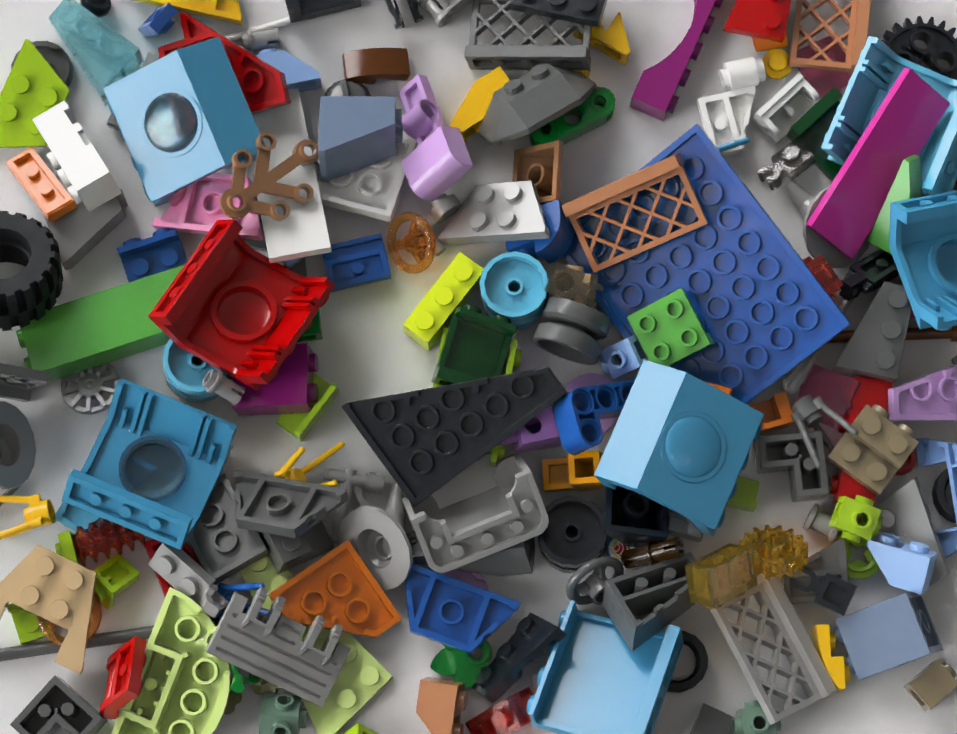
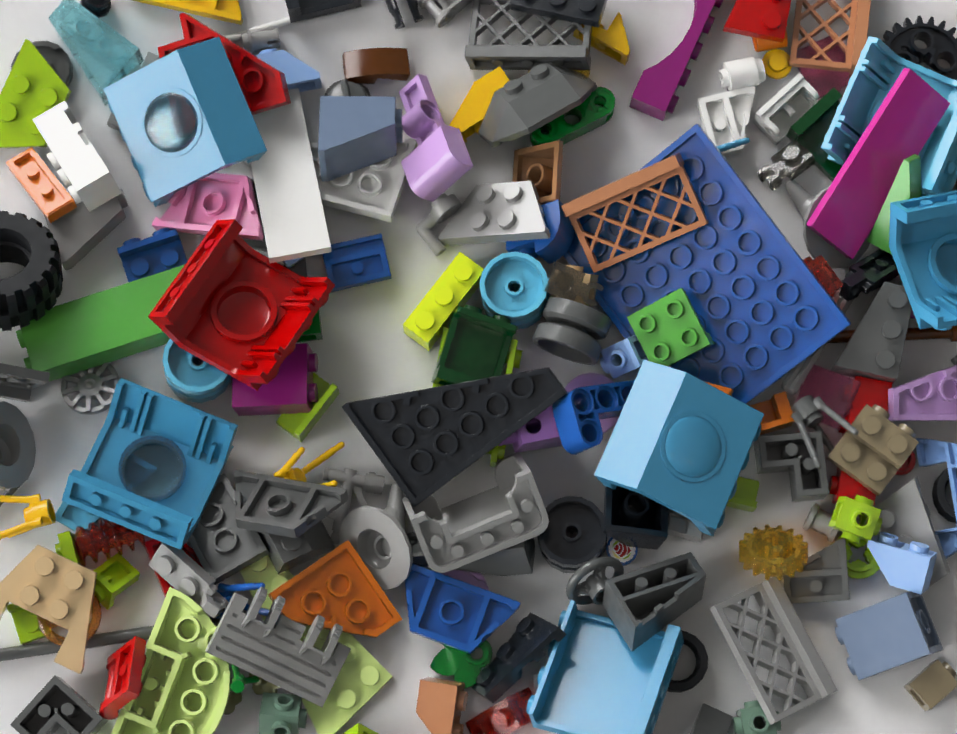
blue plate [138,3,178,38] -> none
light grey pin [202,369,245,405] -> none
medium nougat plant [220,132,319,221] -> none
clear orange piece [387,212,436,274] -> none
light orange brick [542,450,604,492] -> none
dark brown axle [621,537,685,569] -> none
clear yellow brick [685,543,758,609] -> none
black plate [796,568,858,616] -> none
yellow slope [811,624,850,692] -> none

